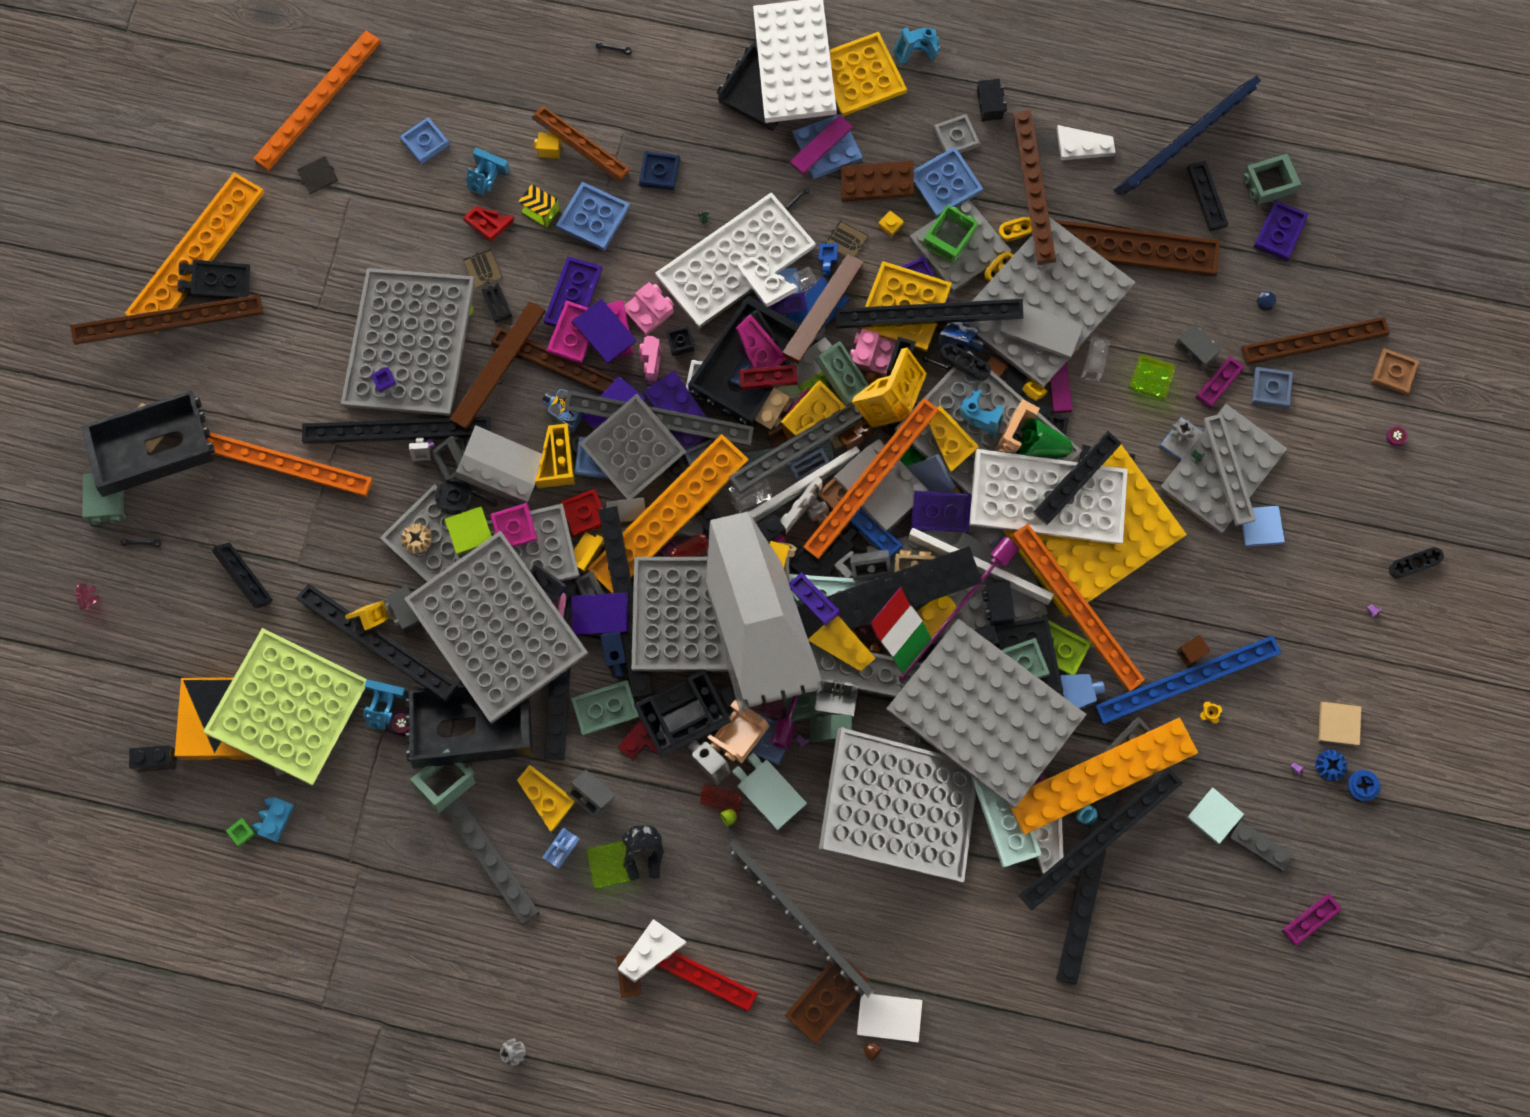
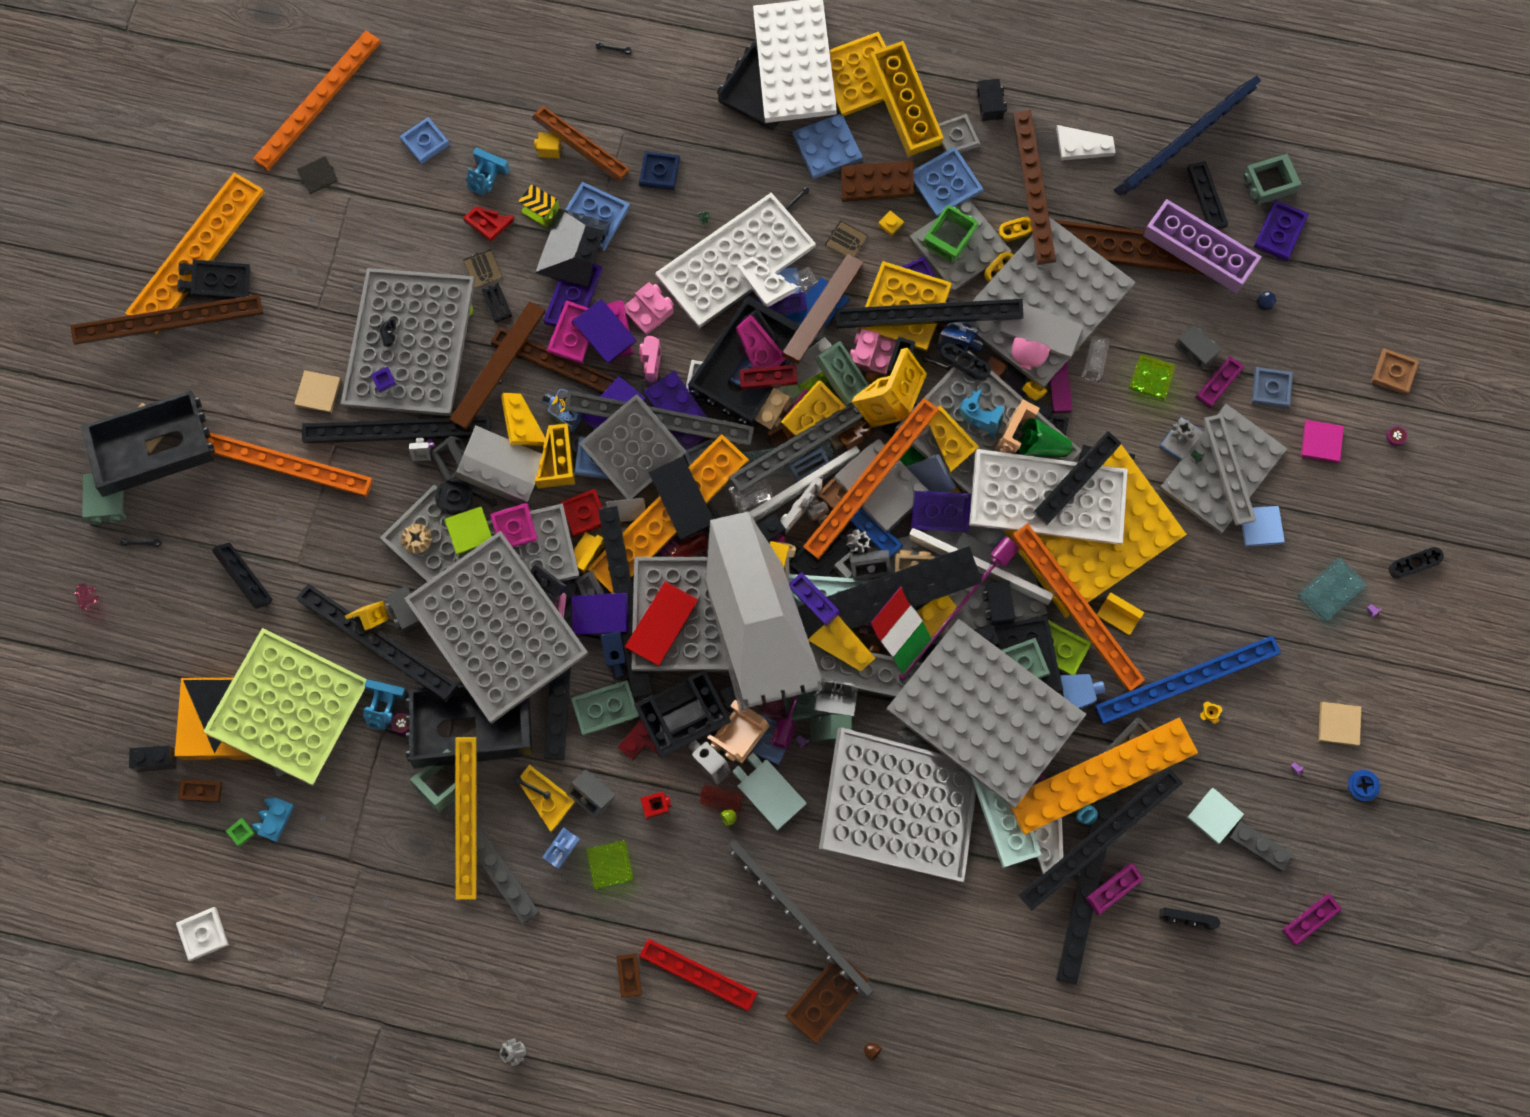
white wing [618,919,687,982] -> none
black hair [622,825,664,881] -> none
black piece [666,326,695,357] -> none
magenta tile [790,115,853,175] -> none
blue plate [818,243,839,277] -> none
white tile [857,994,922,1042] -> none
dark azure tile [893,28,940,65] -> none
reddish brown panel [1177,635,1210,667] -> none
reddish brown tile [1241,317,1390,365] -> none
blue gear [1315,750,1348,781] -> none
none -> white tile [176,907,229,961]
none -> reddish brown plate [178,779,223,803]
none -> tan tile [294,370,341,414]
none -> black arm [380,319,396,347]
none -> yellow plate [455,737,477,900]
none -> yellow wing [501,393,545,446]
none -> black hinge [513,776,551,799]
none -> black slope [535,208,611,288]
none -> red tile [625,581,699,667]
none -> red brick [640,791,672,820]
none -> black tile [649,456,713,541]
none -> light grey gear [846,529,871,554]
none -> yellow brick [868,41,944,157]
none -> bright pink cylinder [1011,338,1050,370]
none -> magenta tile [1086,863,1144,915]
none -> yellow panel [1097,592,1144,636]
none -> lavender brick [1143,199,1262,293]
none -> black plate [1159,907,1220,930]
none -> clear light blue plate [1298,557,1367,623]
none -> dark pink tile [1301,420,1344,463]

